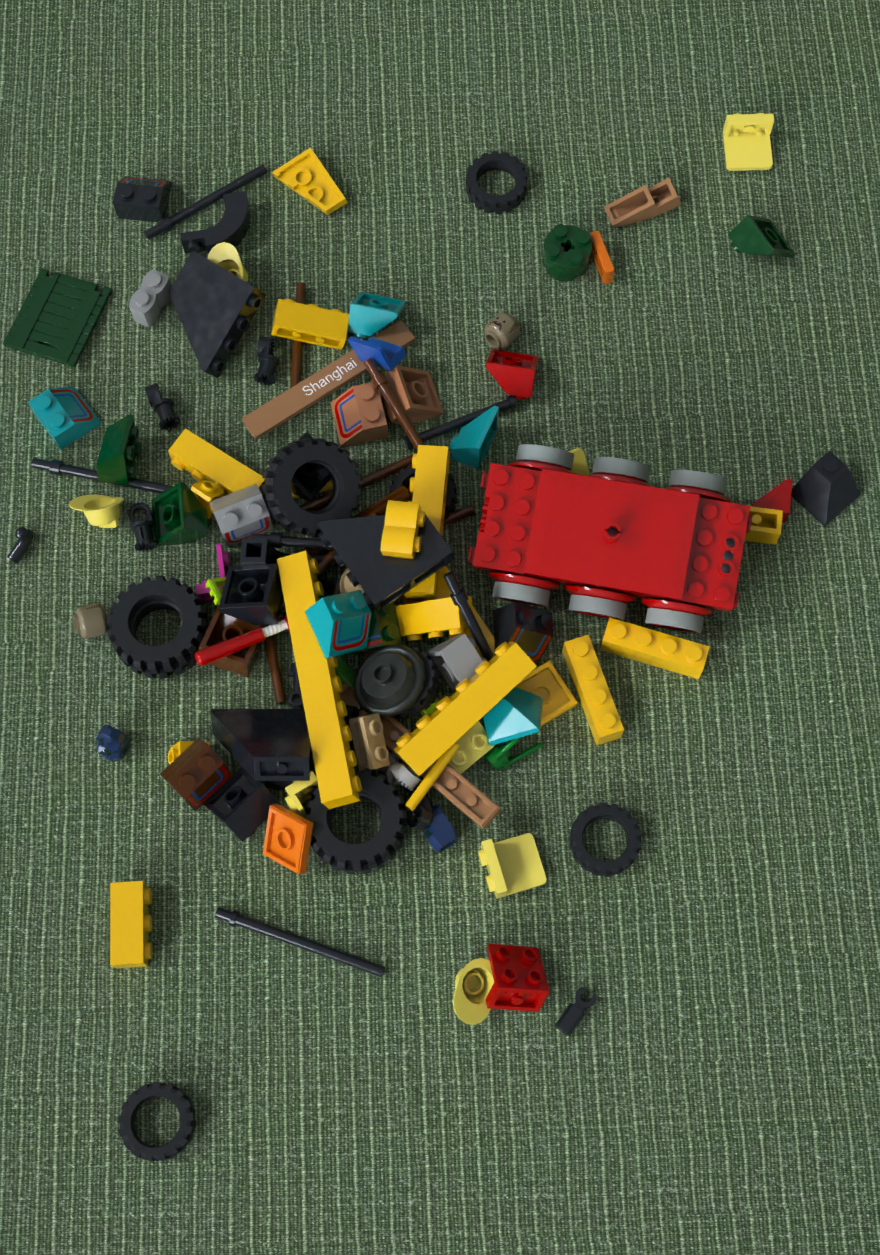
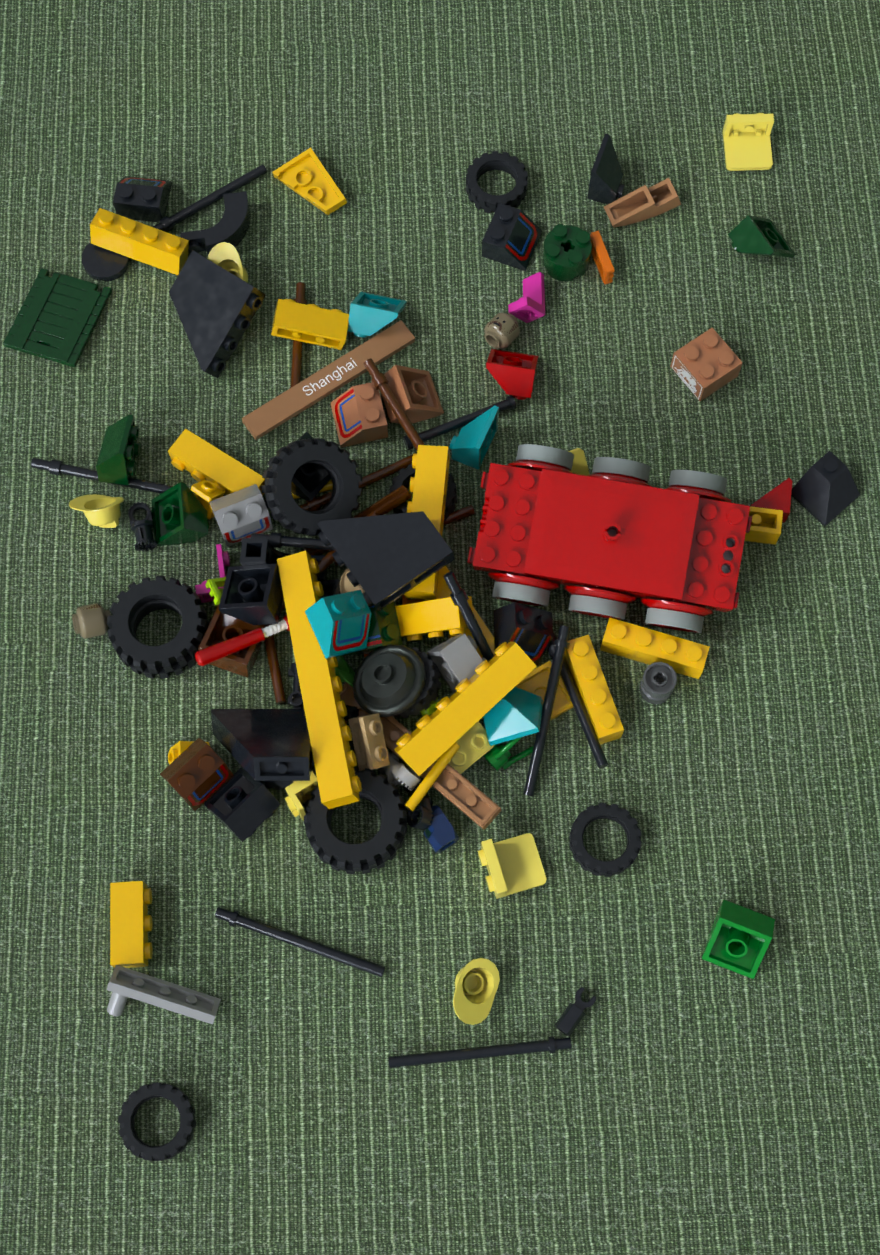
black arm [7,527,33,563] -> none
teal slope [28,387,102,450] -> none
dark blue rock [96,724,130,762] -> none
light grey brick [129,269,171,328] -> none
black connector [144,383,181,430] -> none
black connector [254,336,280,386] -> none
orange tile [263,803,313,875] -> none
blue panel [348,336,407,371] -> none
yellow brick [380,500,425,559] -> none
red bracket [485,943,550,1012] -> none
none -> black tile [82,242,130,282]
none -> yellow brick [90,208,189,275]
none -> light grey piece [106,965,221,1025]
none -> black bar [388,1036,572,1068]
none -> black slope [482,203,542,271]
none -> dark pink bracket [508,272,545,323]
none -> black bar [523,625,570,796]
none -> black bar [547,631,608,768]
none -> black slope [587,134,625,205]
none -> dark grey wheel [639,662,677,705]
none -> nougat brick [670,328,743,401]
none -> green slope [702,899,775,979]

